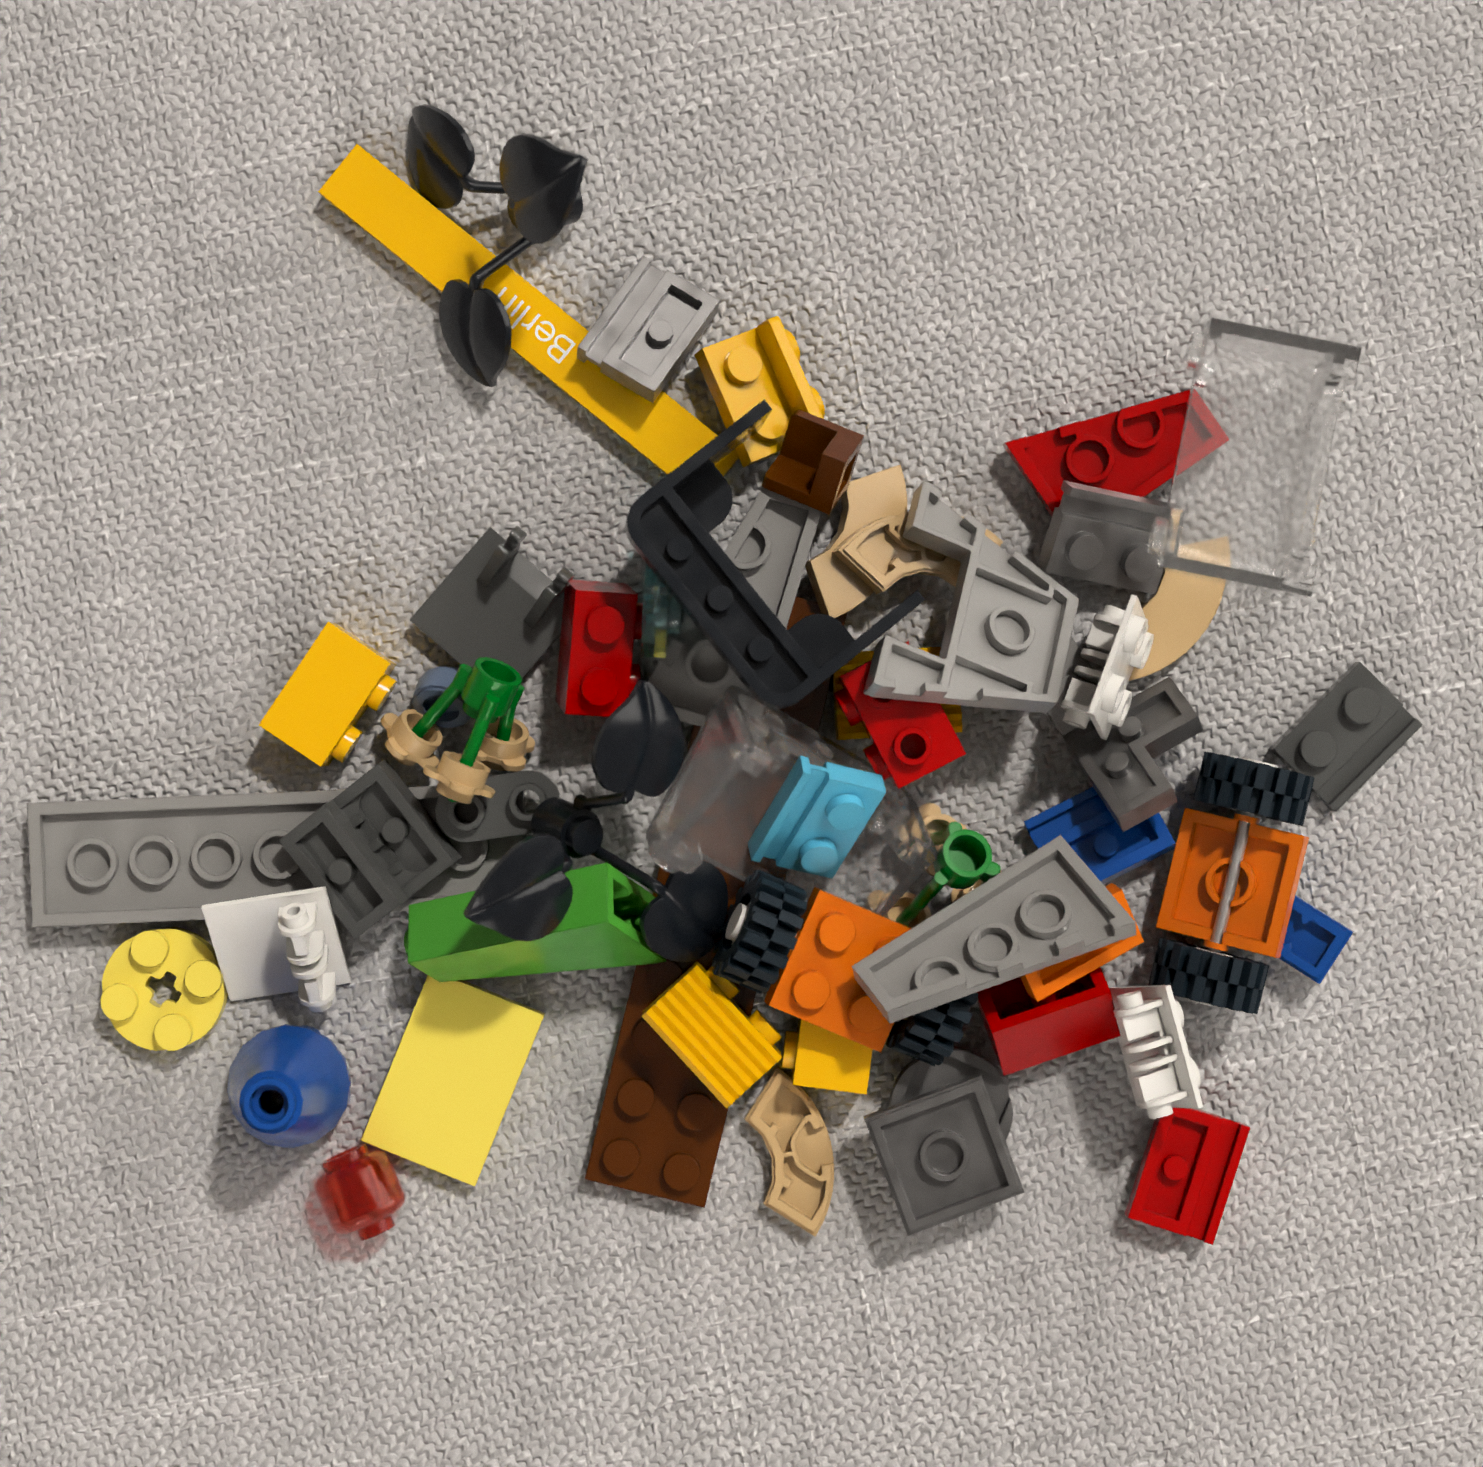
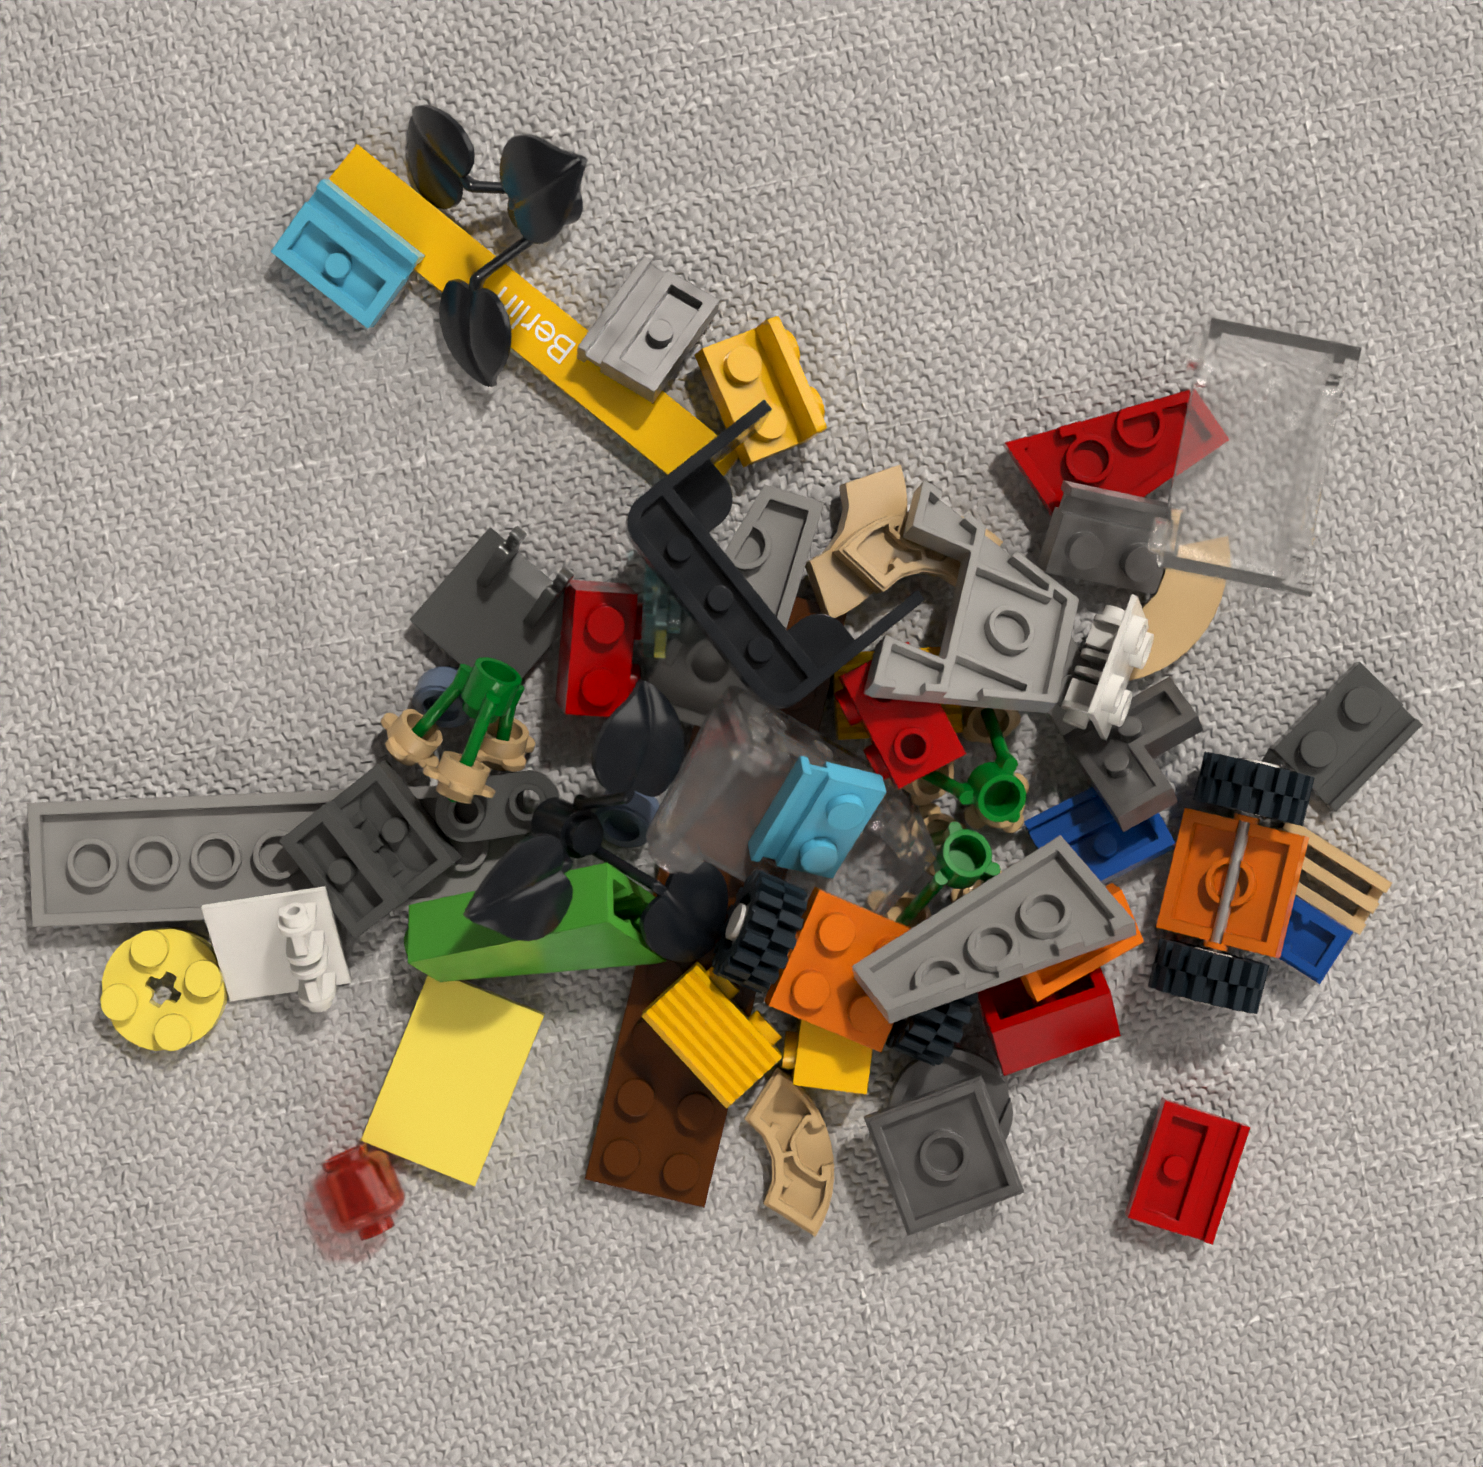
blue cone [227,1024,351,1148] -> none
yellow brick [259,622,397,767] -> none
reddish brown panel [762,410,864,515] -> none
white hinge [1109,985,1204,1119] -> none
none -> medium azure plate [271,179,425,329]
none -> sand blue tile [595,790,660,848]
none -> plant [888,705,1029,833]
none -> tan tile [1277,822,1392,935]

